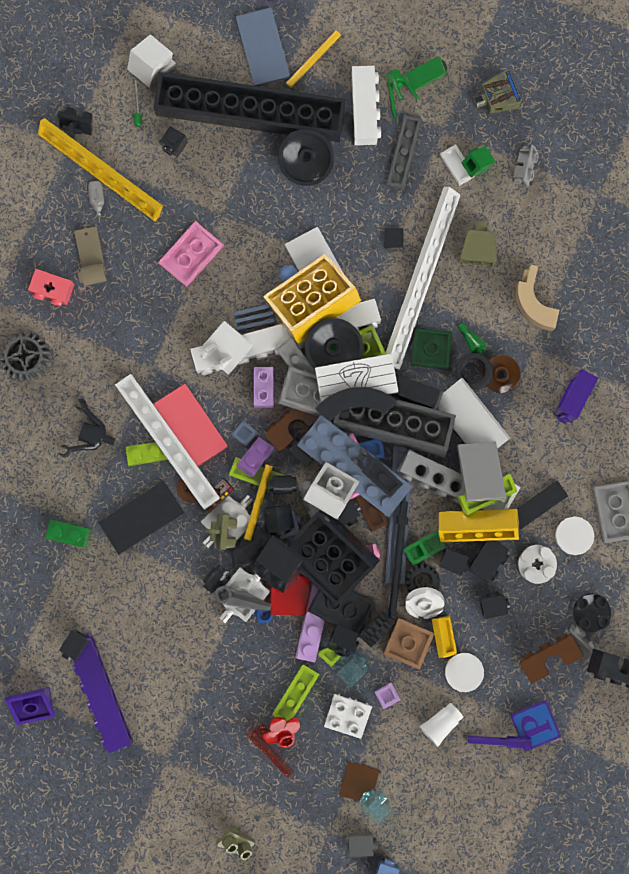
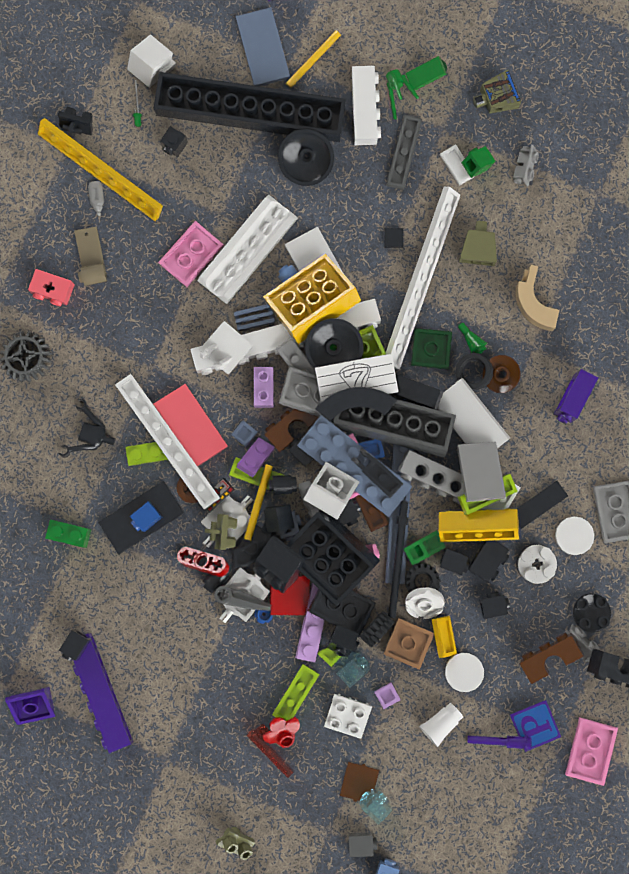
none -> blue brick [130,501,162,532]
none -> beam [177,547,229,577]
none -> white plate [197,195,298,304]
none -> bright pink tile [565,717,618,786]

